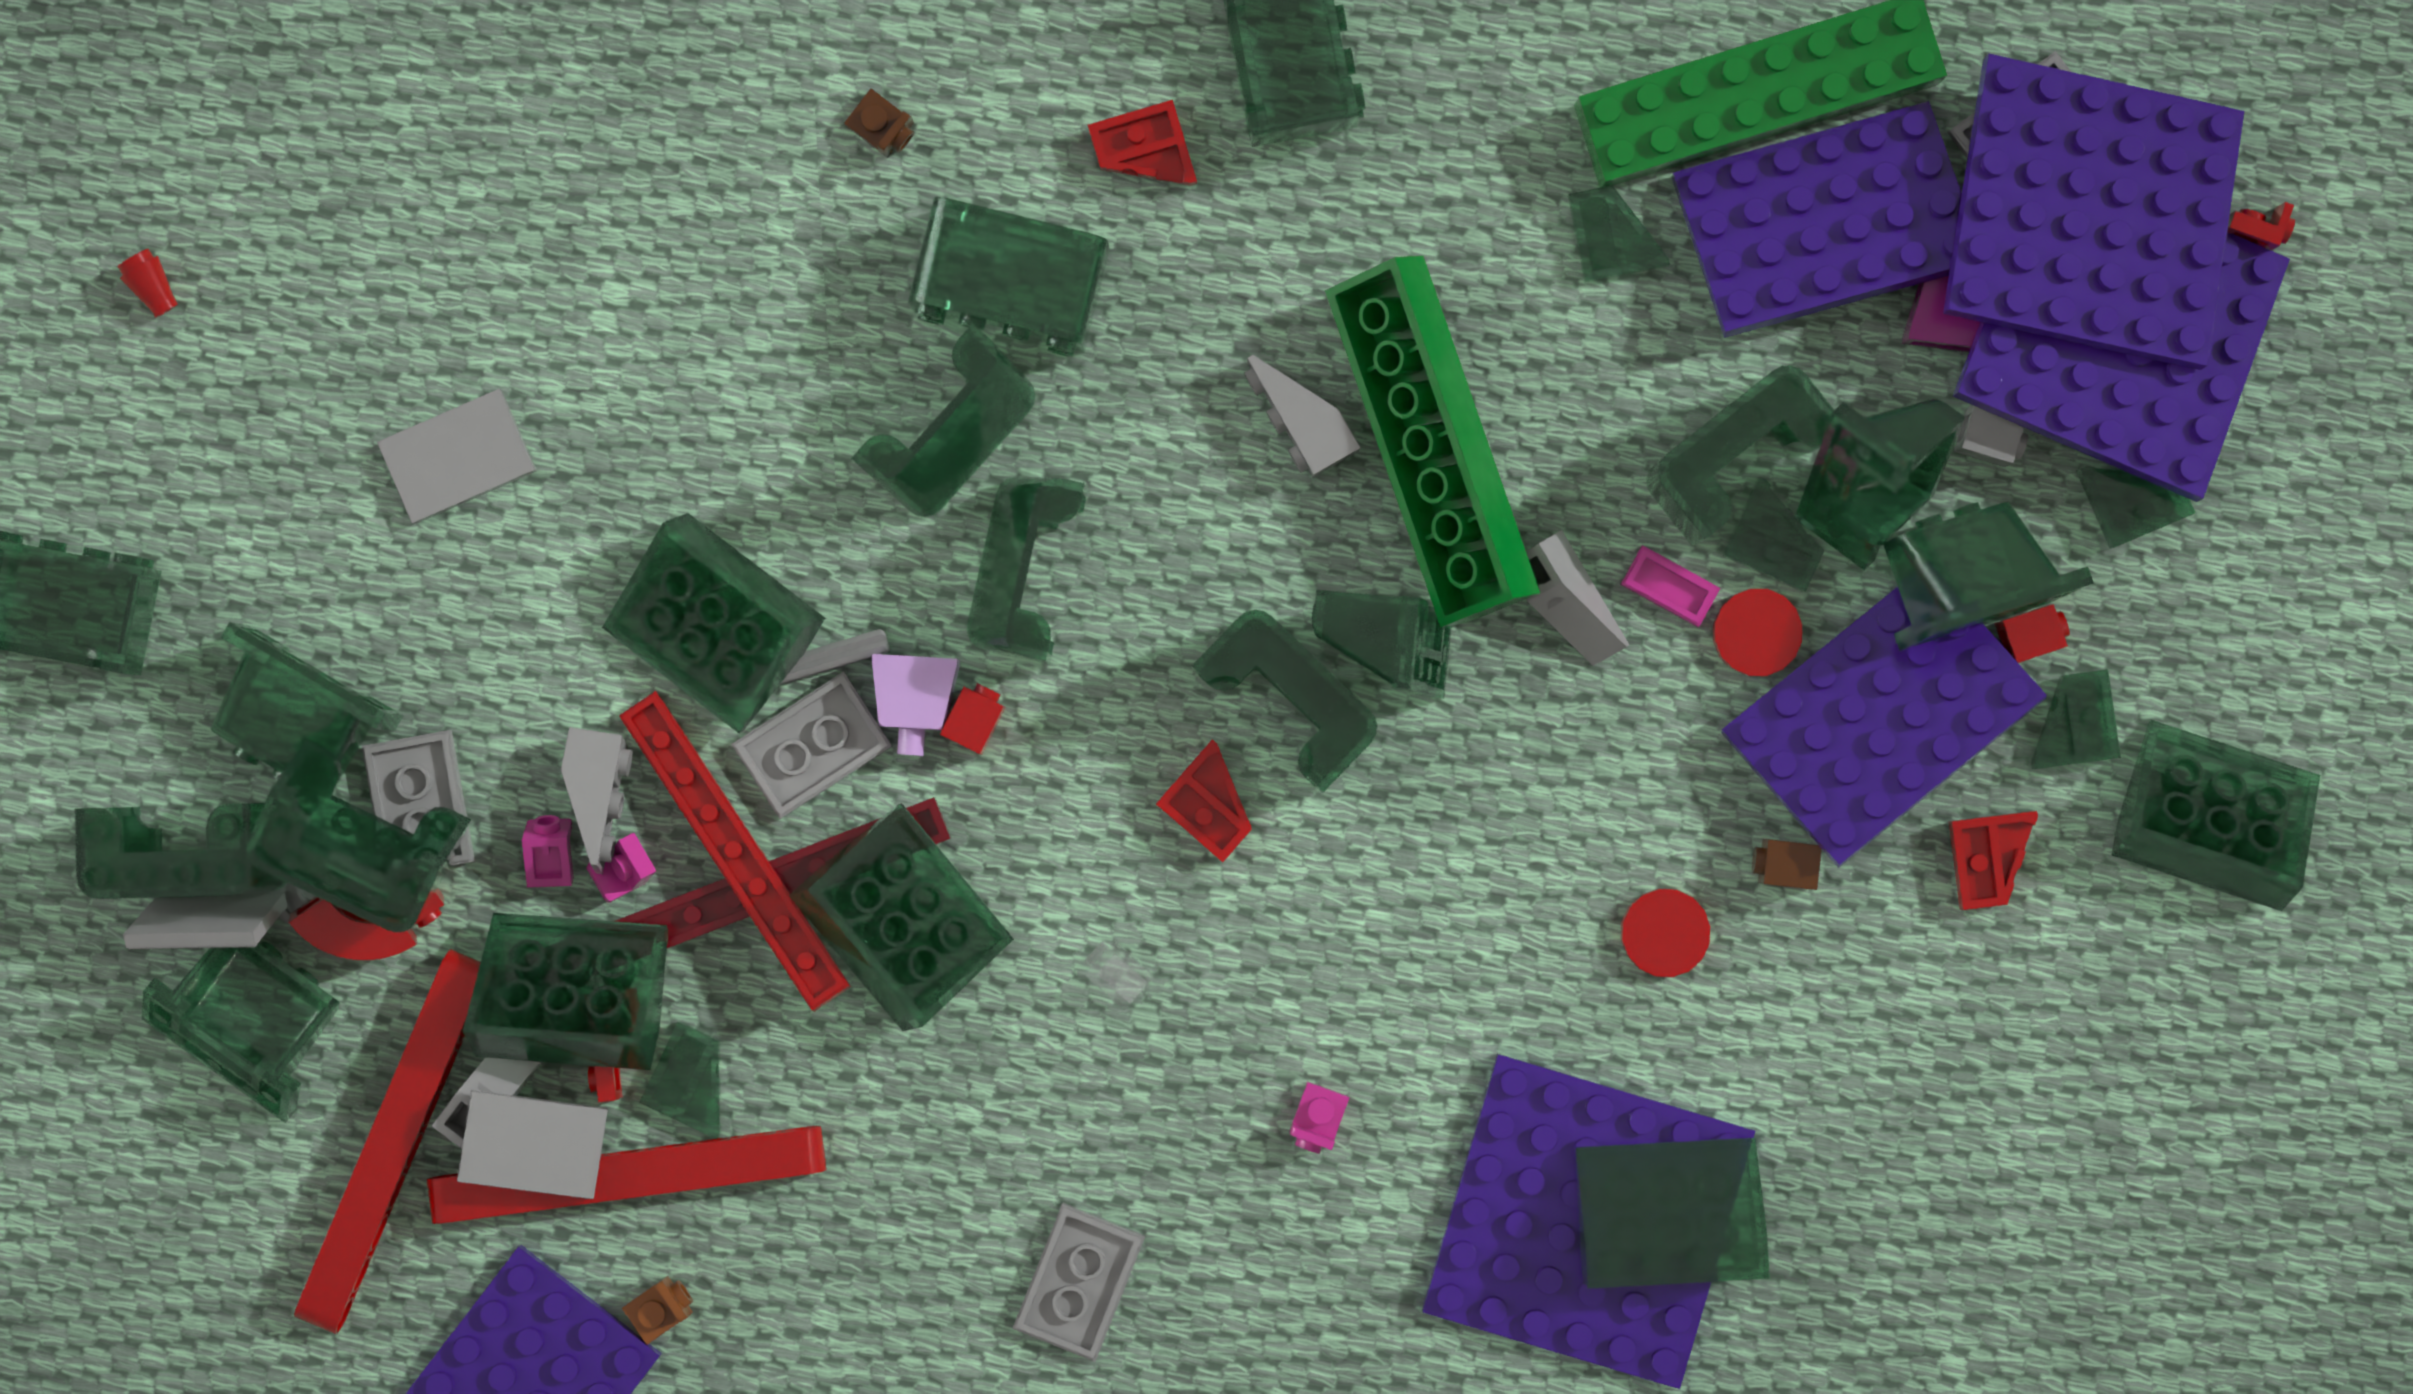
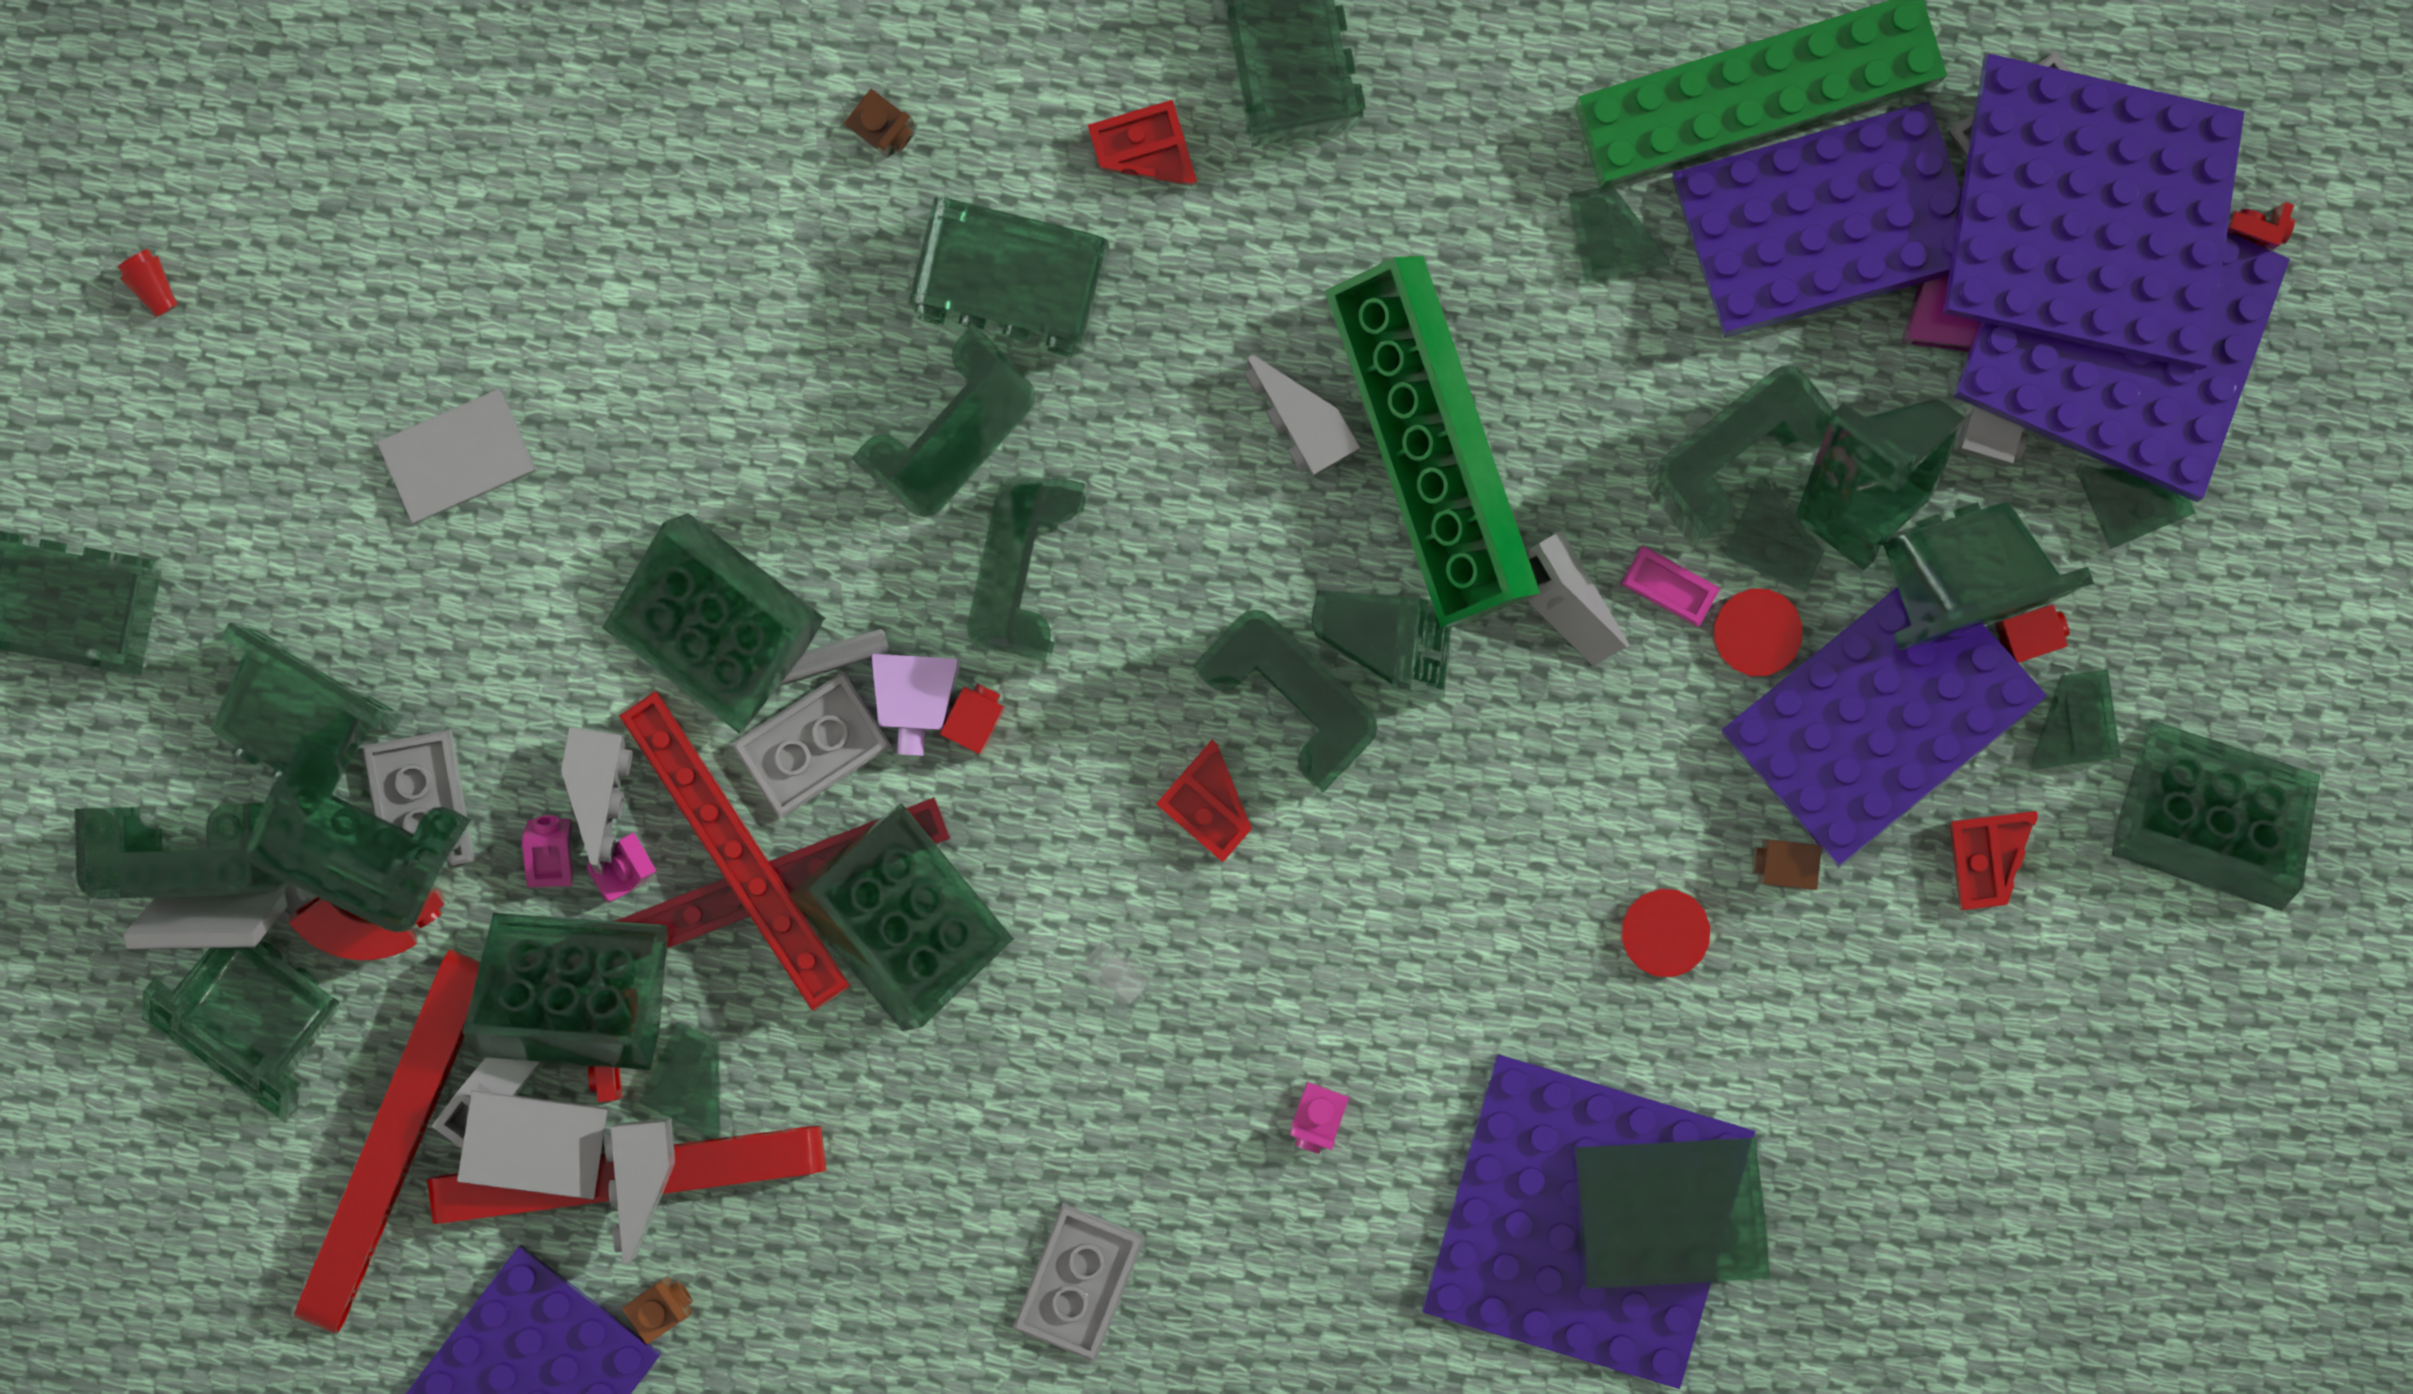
none -> light grey slope [605,1118,675,1263]

